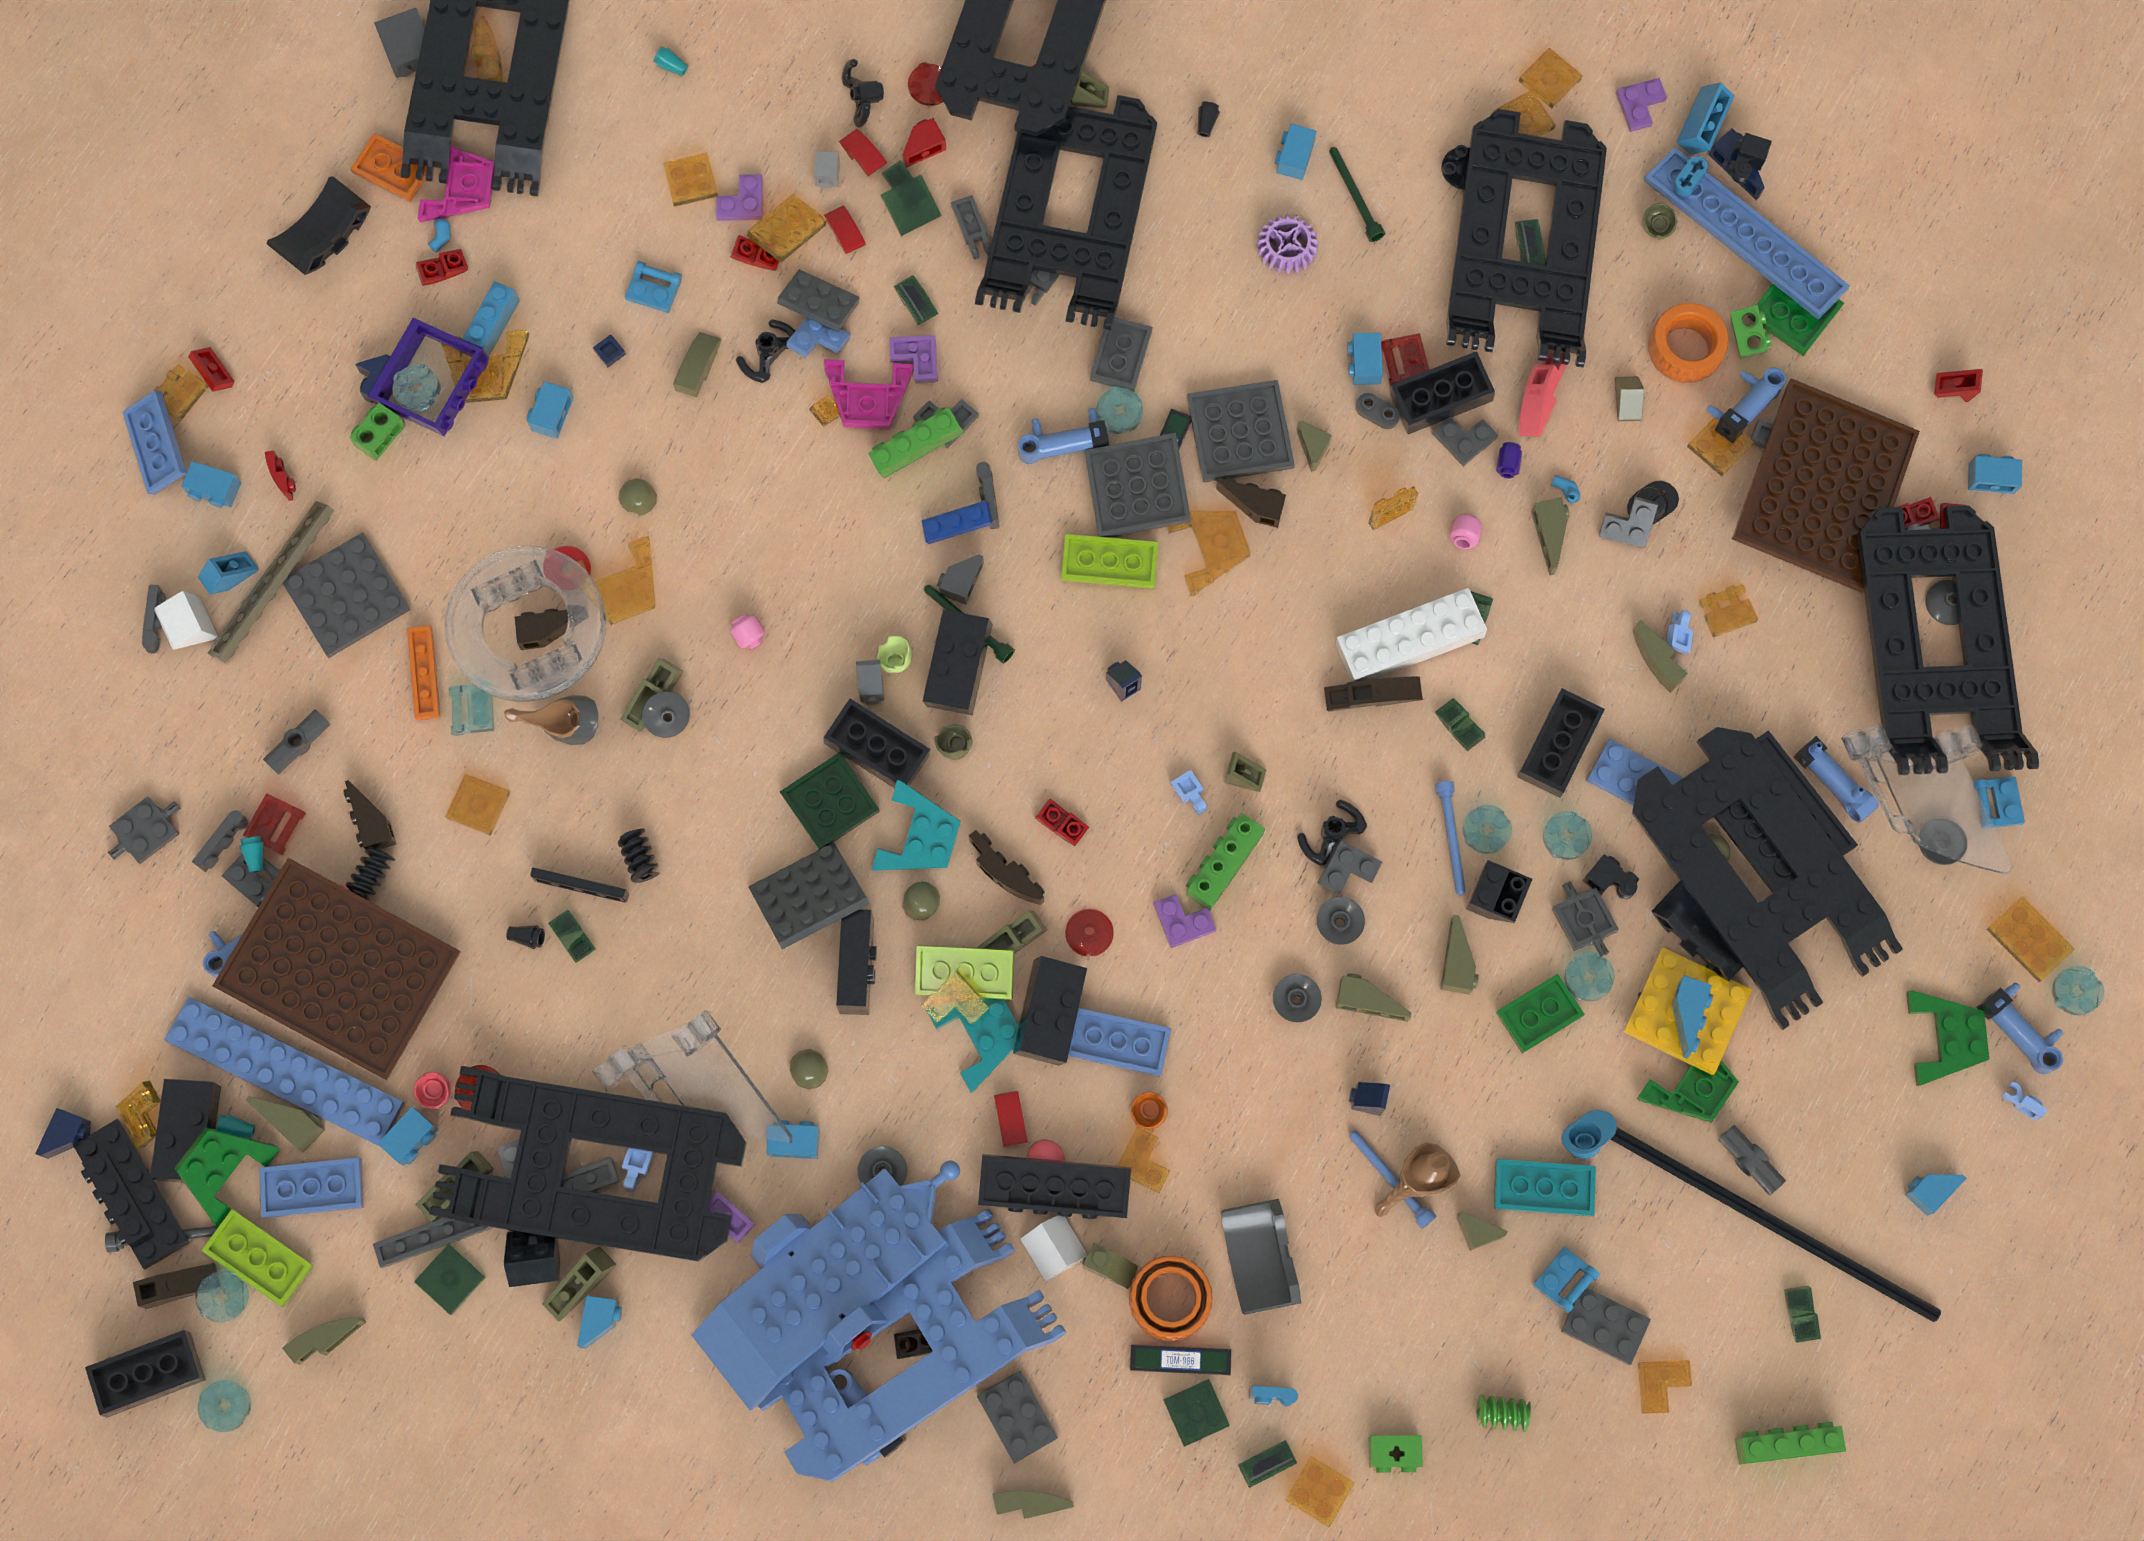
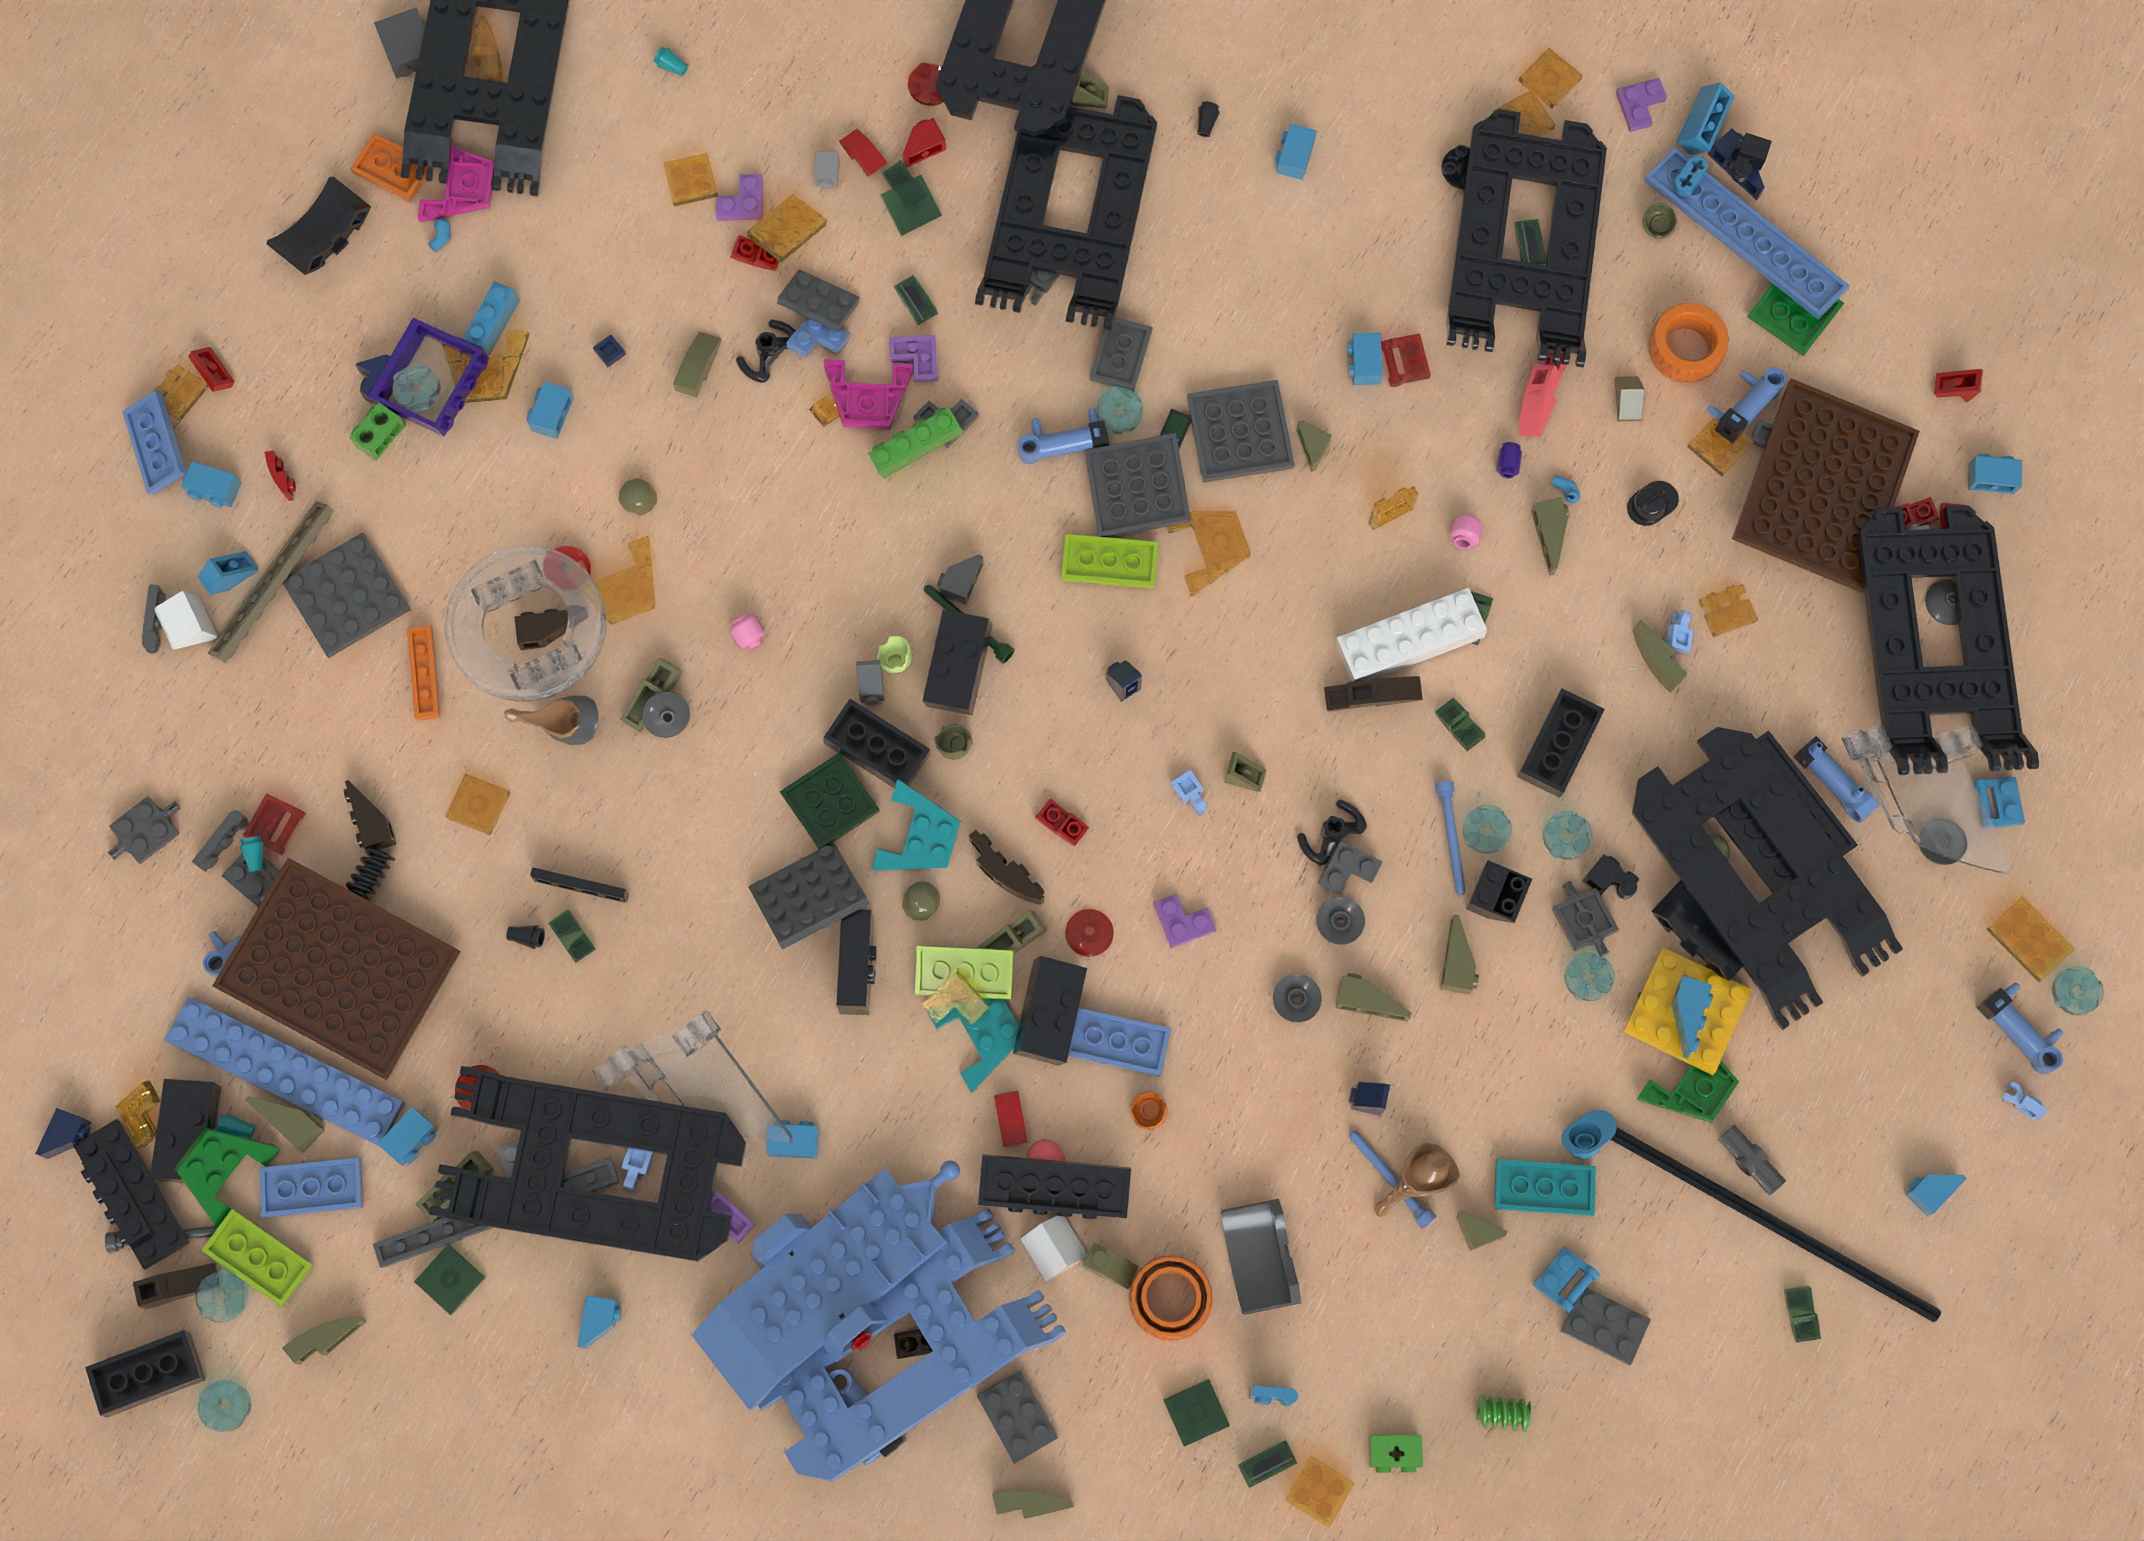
dark grey piece [263,709,331,775] -> none
coral hair [414,1072,452,1109] -> none
red slope [416,249,468,286] -> none
clear light blue plate [449,683,494,736] -> none
black slope [504,1231,560,1287] -> none
olive slope [542,1246,616,1322] -> none
black piece [618,828,659,883] -> none
dark azure plate [625,261,682,313] -> none
olive hair [789,1049,828,1089] -> none
red slope [824,205,866,254] -> none
black piece [841,59,884,128] -> none
dark grey dish [858,1146,907,1186] -> none
blue plate [922,501,993,544] -> none
dark grey hinge [951,195,991,260] -> none
dark grey hinge [976,461,1000,529] -> none
clear yellow plate [1118,1127,1170,1194] -> none
tile [1130,1345,1231,1375] -> none
bright green brick [1186,813,1265,911] -> none
dark brown slope [1216,478,1286,528] -> none
lavender gear [1257,213,1319,275] -> none
dark green piece [1329,147,1386,242] -> none
dark grey plate [1356,393,1400,429] -> none
black brick [1390,351,1495,434] -> none
dark grey plate [1432,417,1498,467] -> none
green plate [1496,974,1585,1054] -> none
medium blue plate [1587,739,1683,806] -> none
plate [1599,497,1658,548] -> none
clear yellow plate [1638,1360,1692,1414] -> none
bright green brick [1730,305,1772,359] -> none
bright green brick [1735,1422,1846,1465] -> none
green wing [1906,990,1990,1086] -> none

